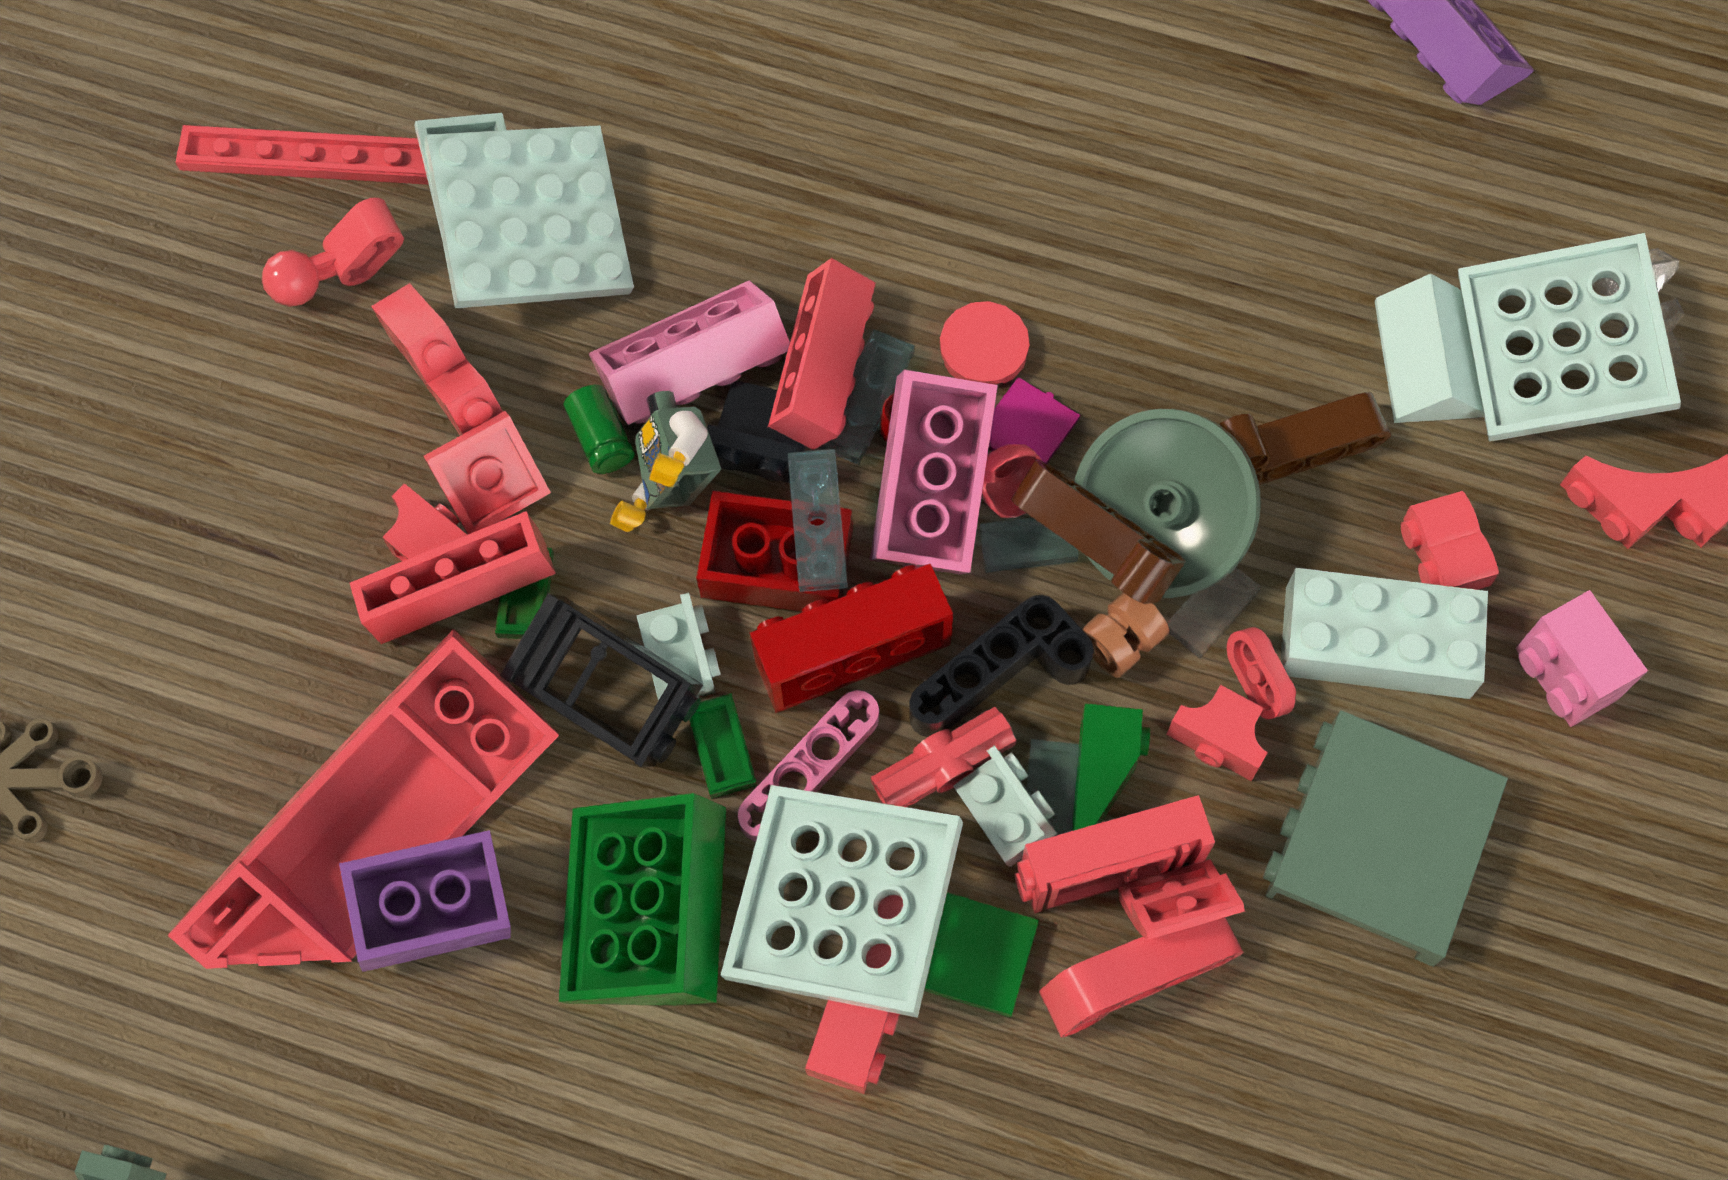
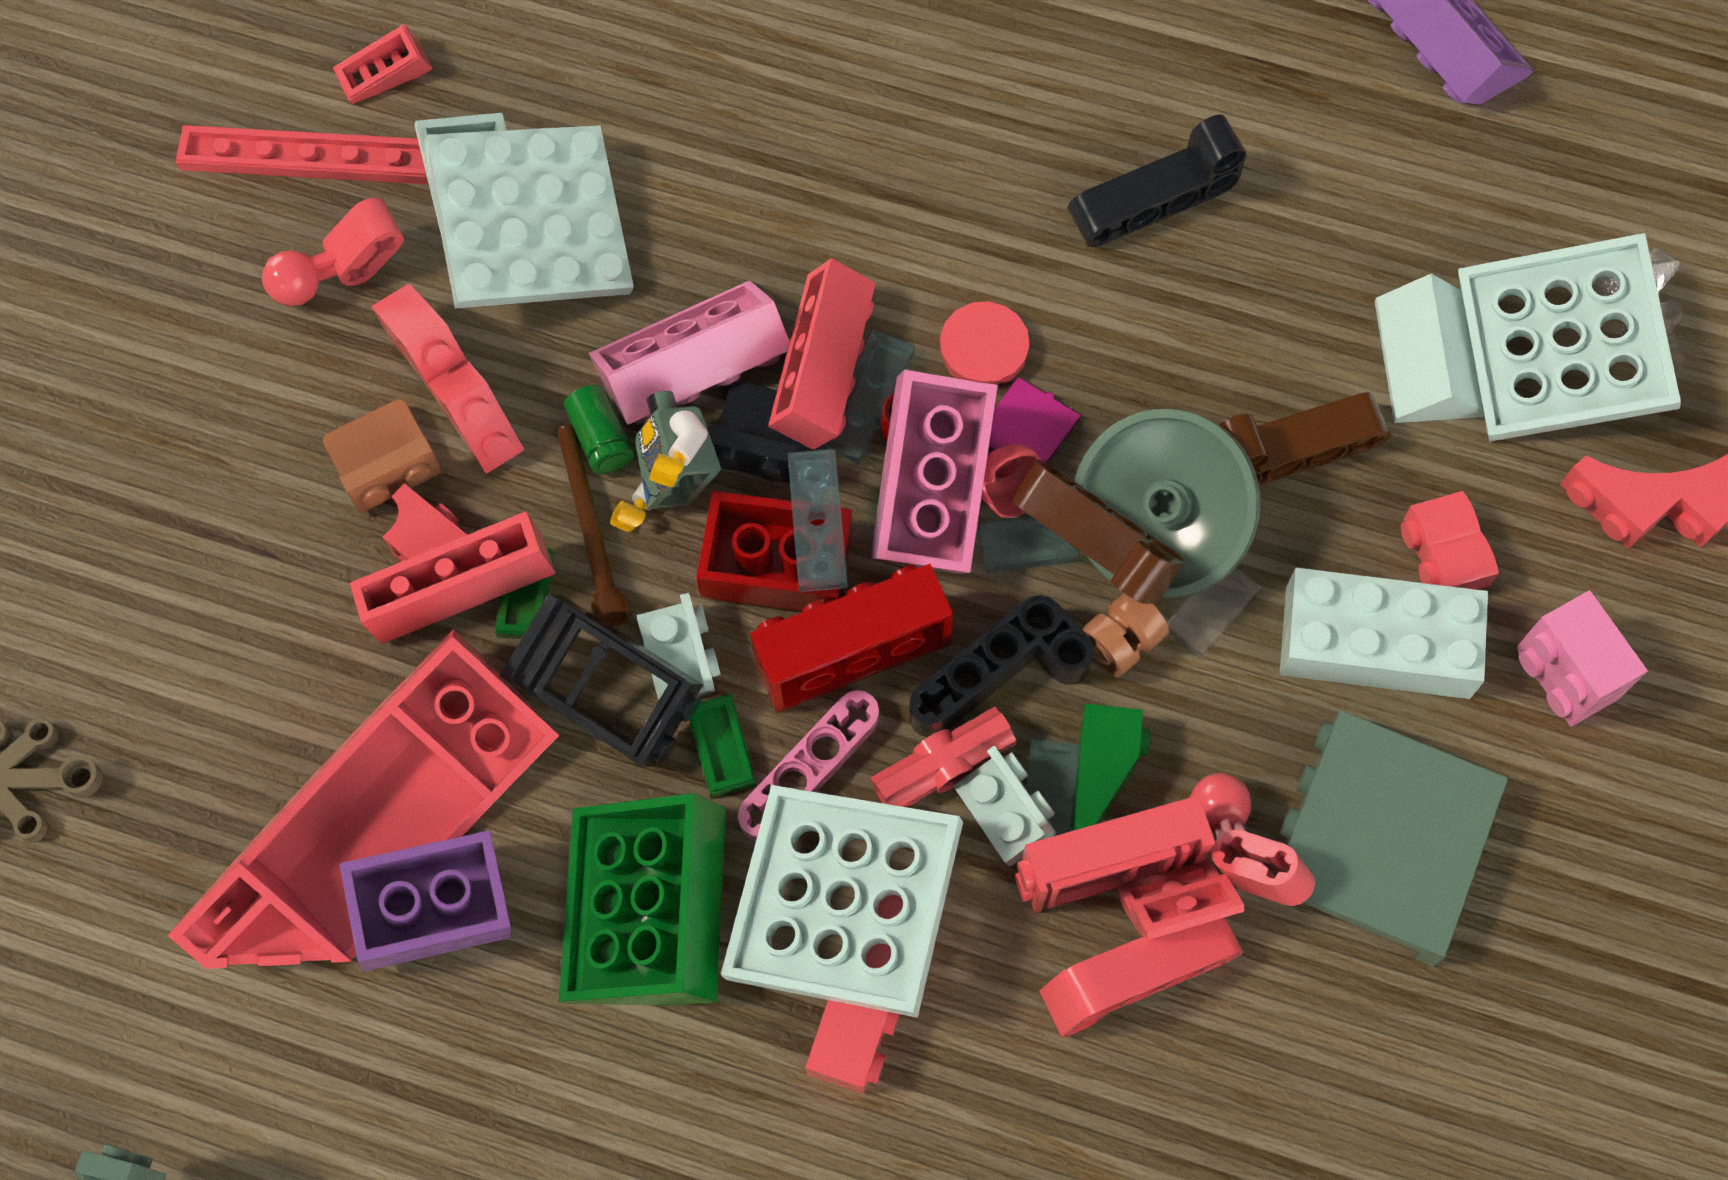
coral tile [423,411,551,535] -> none
green tile [924,892,1039,1018] -> none
coral brick [1166,685,1268,781] -> none
coral plate [1227,627,1296,719] -> none
none -> nougat bracket [323,399,443,514]
none -> coral slope [332,24,433,104]
none -> reddish brown piece [557,424,632,627]
none -> black beam [1067,114,1247,247]
none -> coral beam [1189,772,1315,906]

